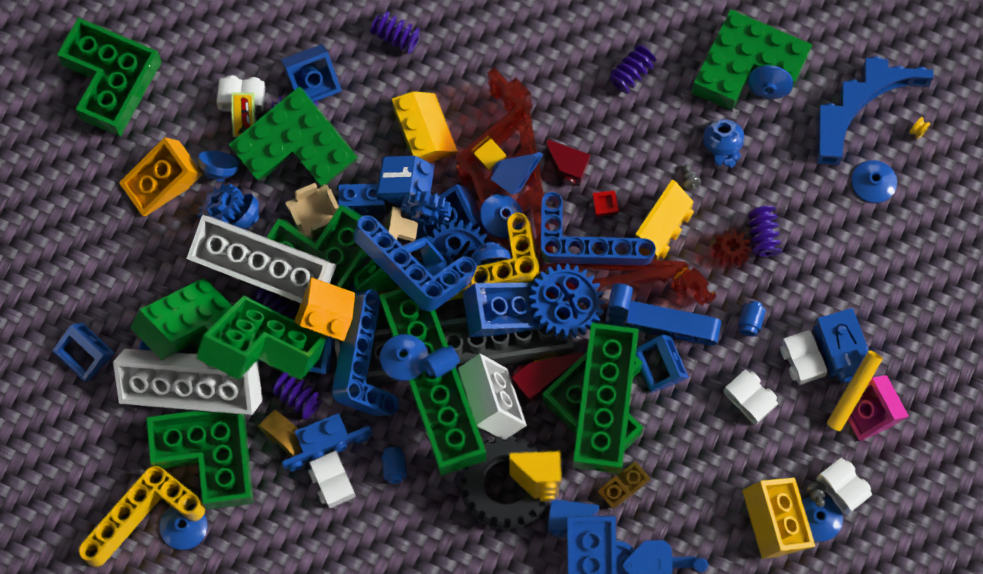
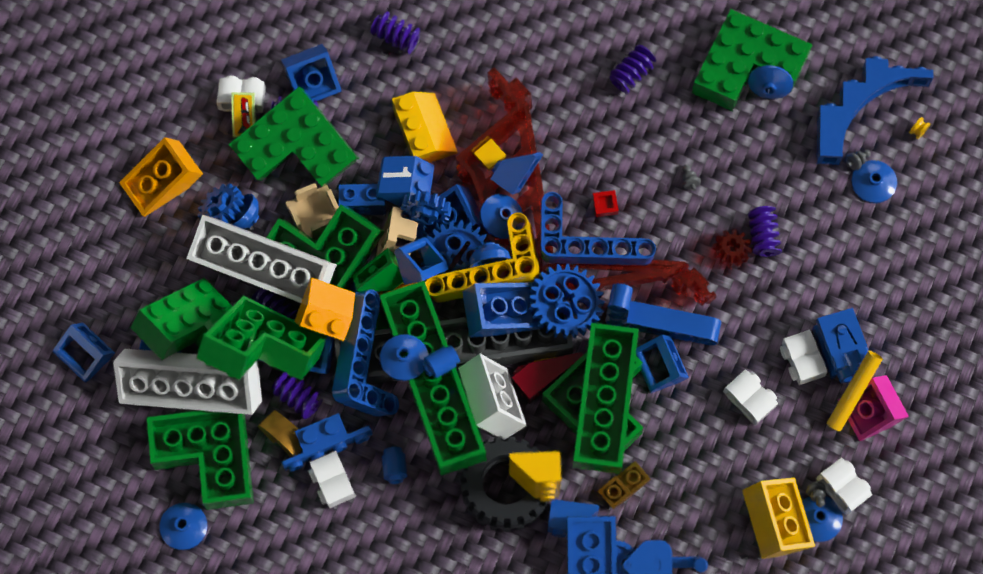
green brick [57,17,162,137] -> none
yellow beam [79,466,205,567] -> none
blue piece [198,150,240,181] -> none
blue beam [353,216,477,311] -> none
dark red slope [546,139,591,186] -> none
yellow slope [635,180,694,263] -> none
blue piece [703,119,744,156] -> none
blue plant [713,152,741,168] -> none
blue brick [738,301,766,337] -> none
none -> dark grey hair [846,150,871,170]

